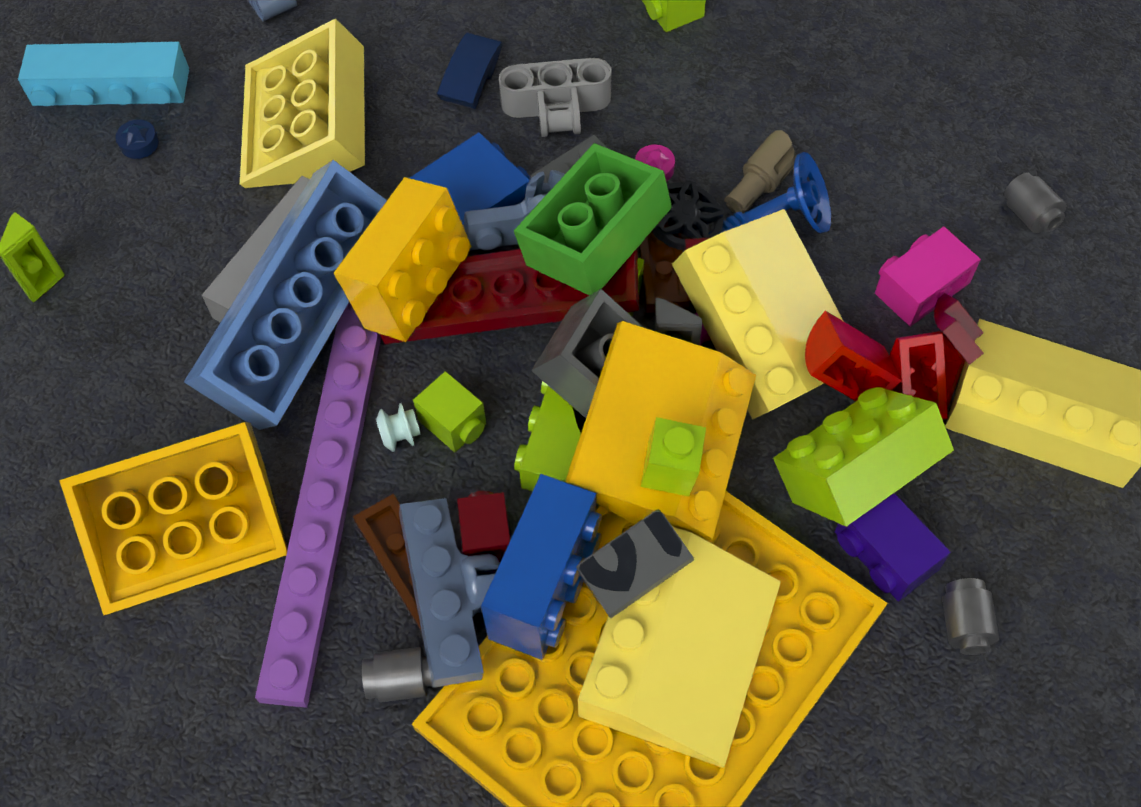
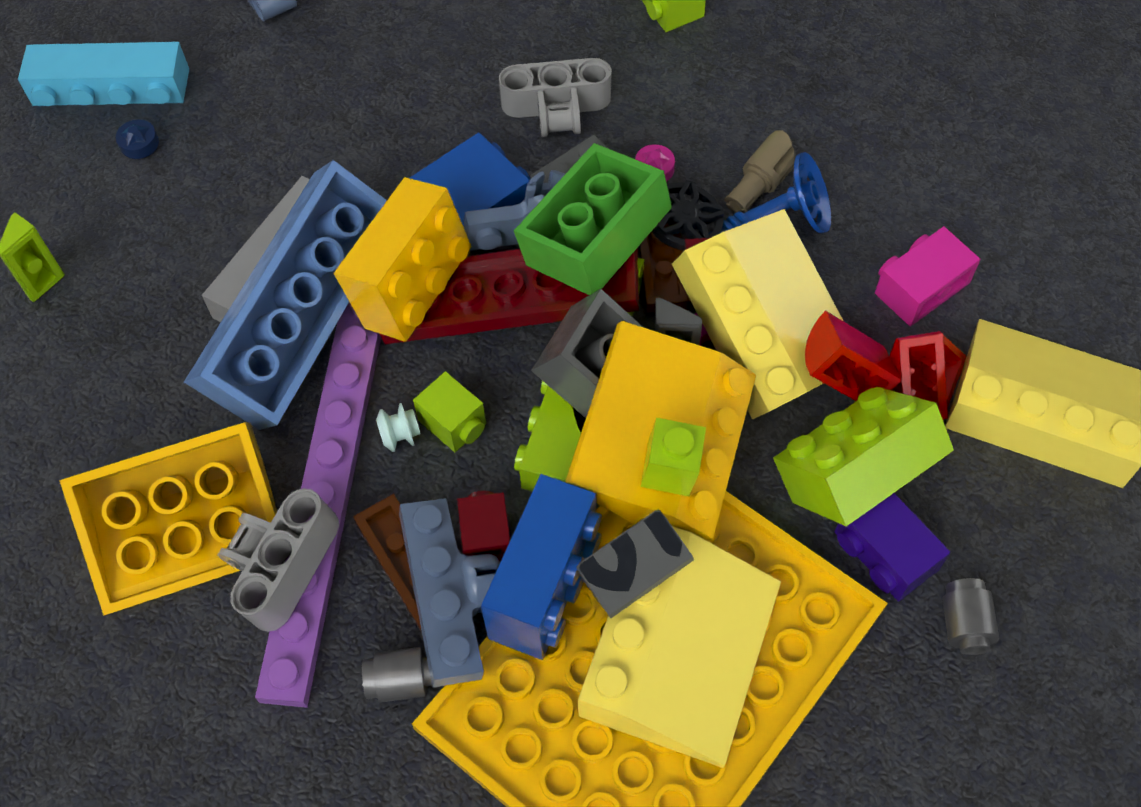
light yellow slope [240,18,365,188] -> none
dark blue slope [437,33,503,109] -> none
dark red slope [934,293,984,365] -> none
flat silver brick [1004,173,1067,233] -> none
none -> light grey piece [217,488,339,632]

